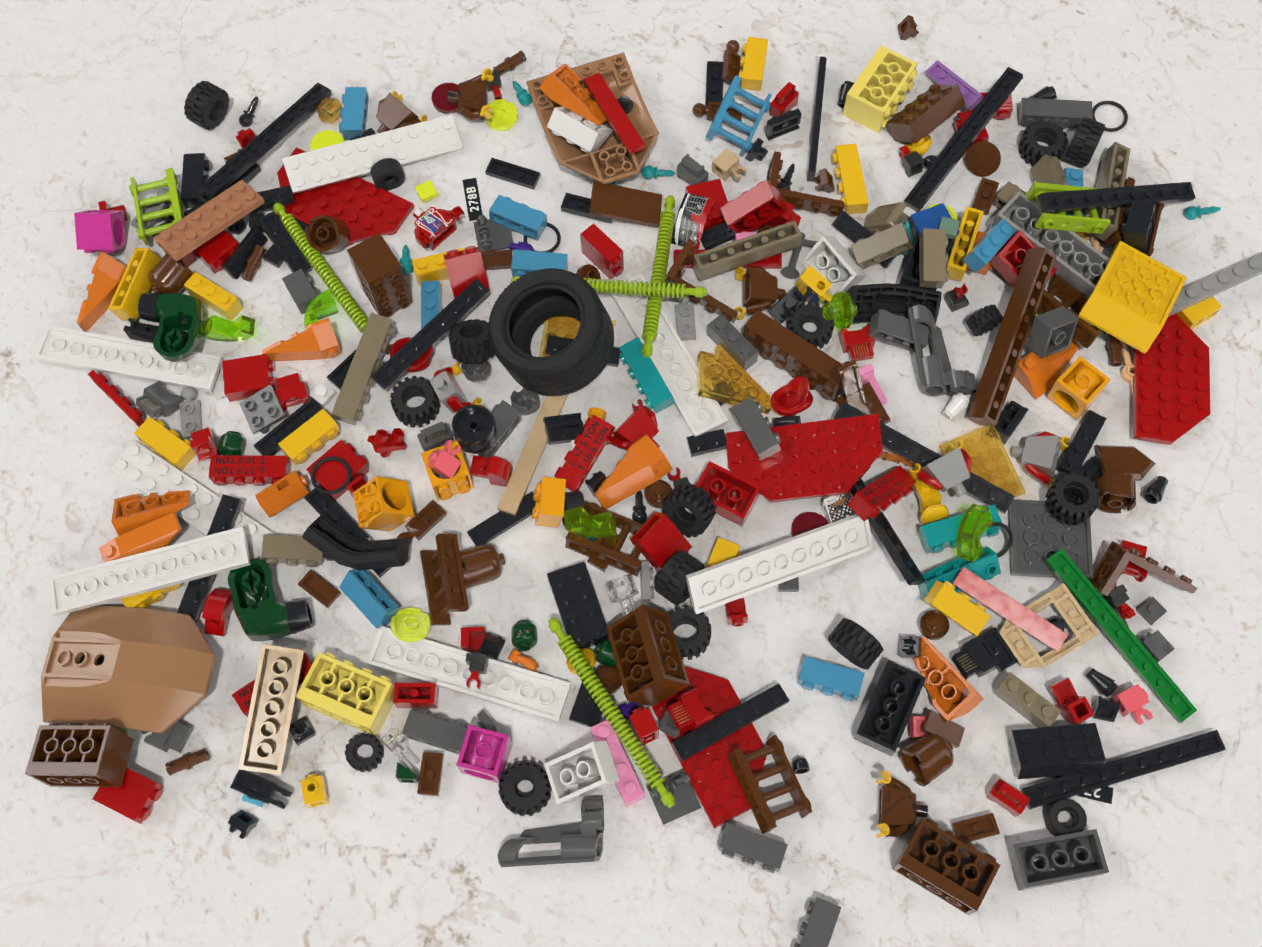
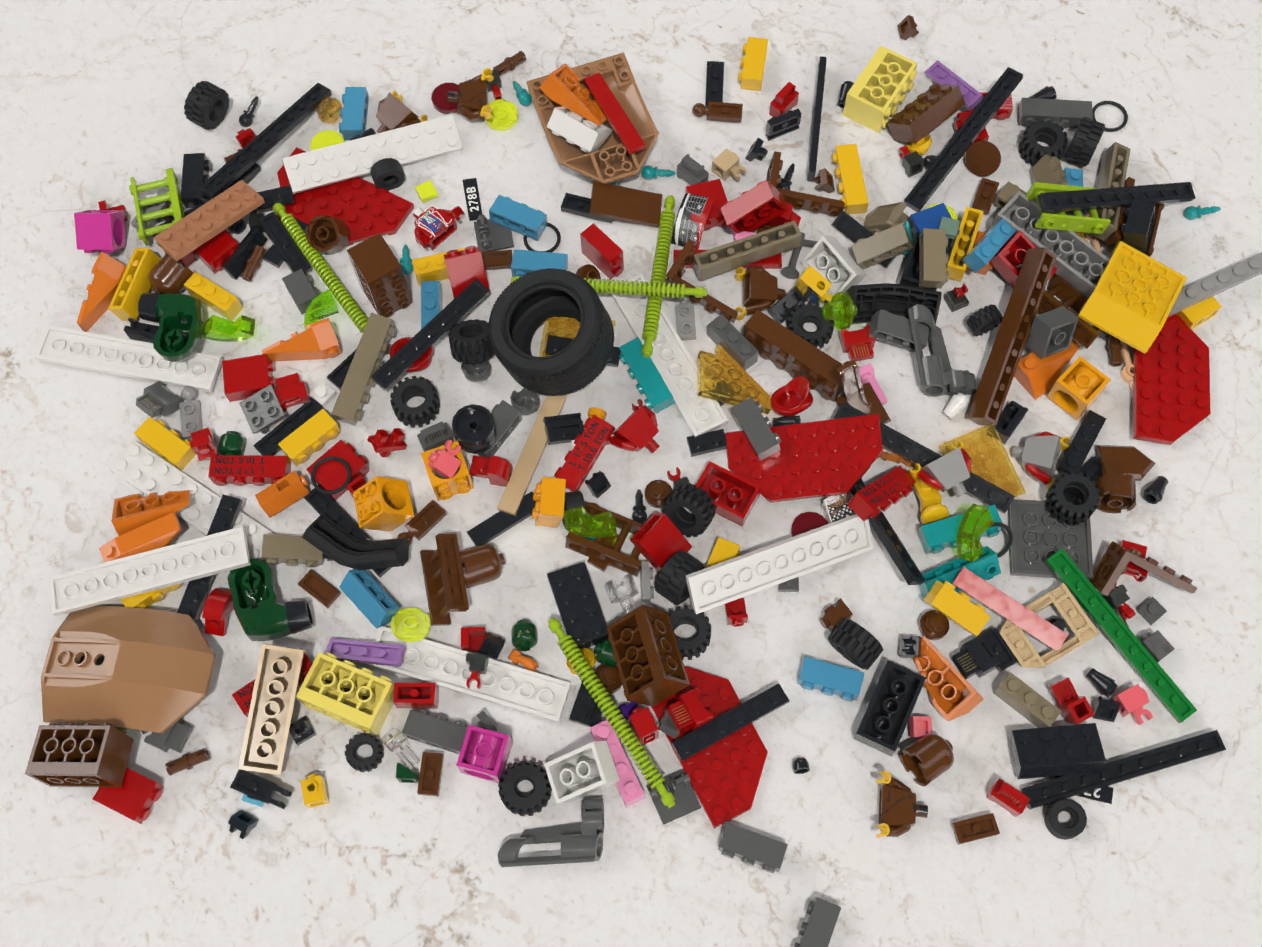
red plate [87,370,144,427] -> none
torso [430,361,485,414] -> none
black tile [485,158,541,190] -> none
dark purple cylinder [509,242,534,251] -> none
orange wedge [594,434,673,509] -> none
black tile [617,96,633,114] -> none
black plate [701,221,736,250] -> none
dark azure fence [705,75,772,157] -> none
reddish brown plate [722,40,741,83] -> none
reddish brown fence [727,735,813,834] -> none
reddish brown brick [892,819,1000,915] -> none
reddish brown tile [921,711,965,748] -> none
dark grey brick [1007,829,1109,891] -> none
none -> medium lavender plate [326,638,406,667]
none -> reddish brown brick [819,598,853,632]

